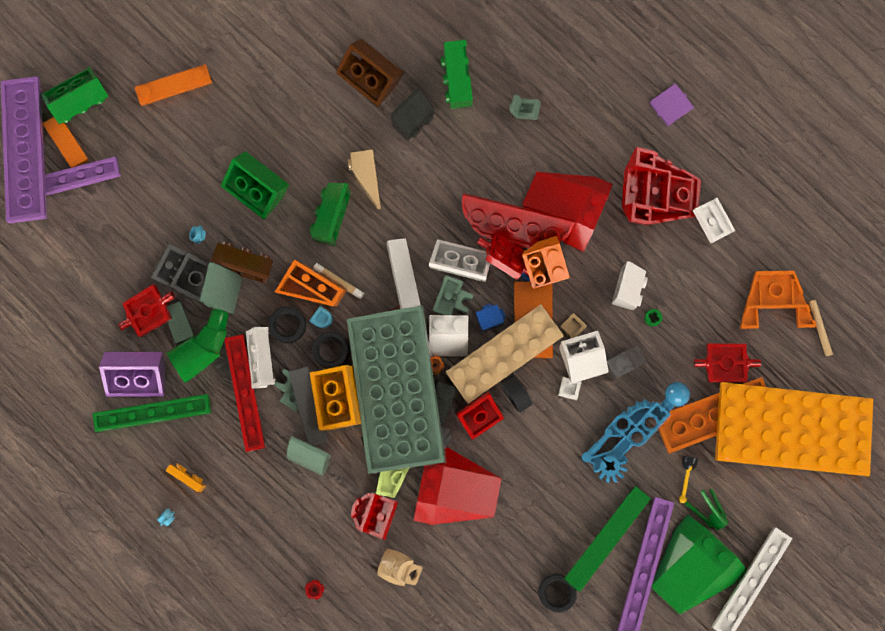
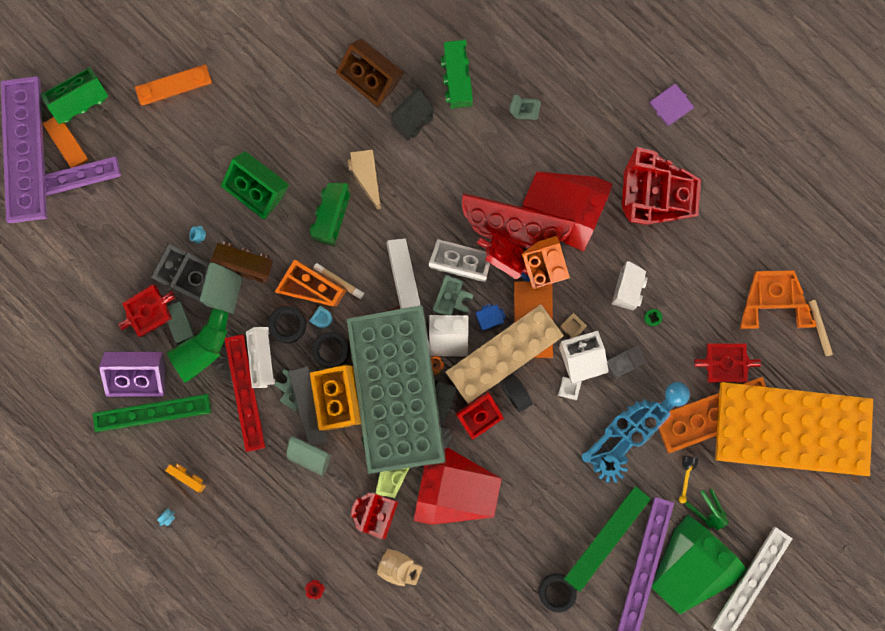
white plate [693,198,735,243] -> none

